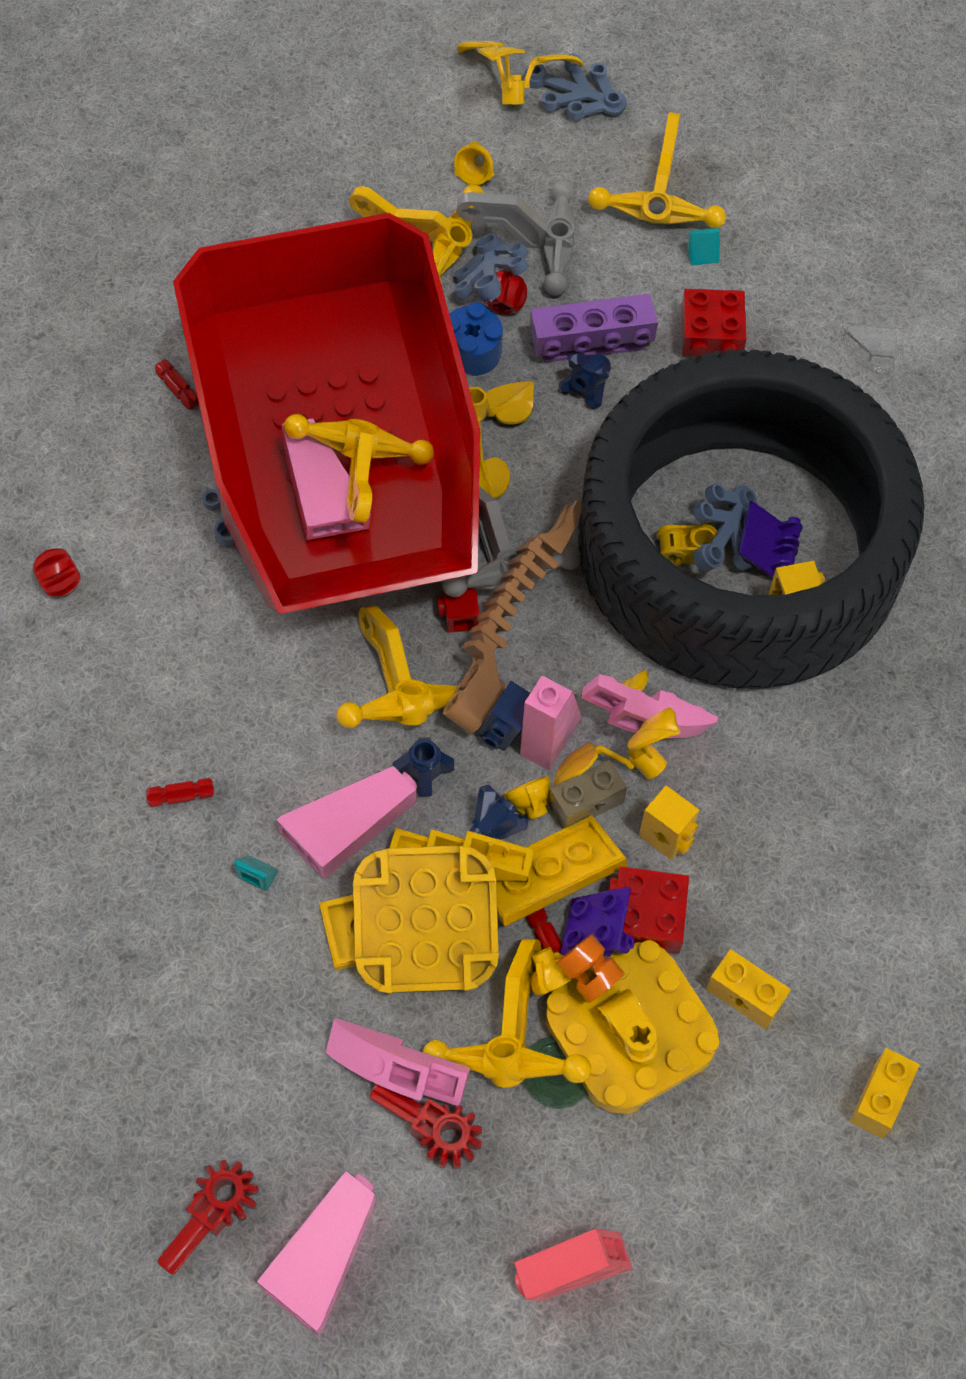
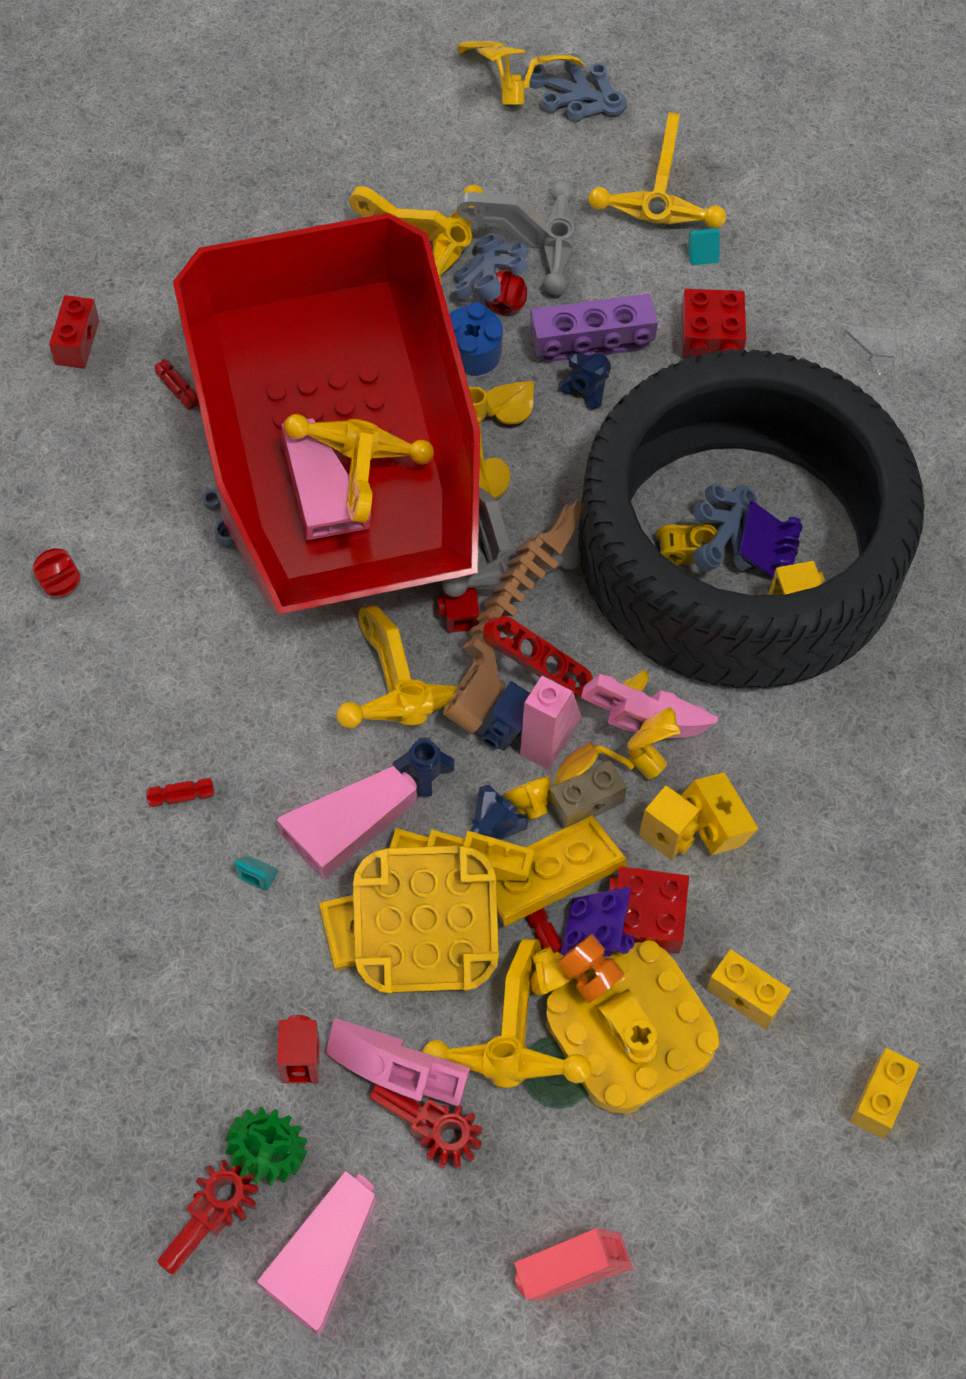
yellow piece [454,141,494,185] -> none
none -> red brick [49,295,100,369]
none -> green gear [224,1107,307,1186]
none -> red brick [277,1015,320,1083]
none -> red beam [484,616,593,696]
none -> yellow brick [681,772,759,855]

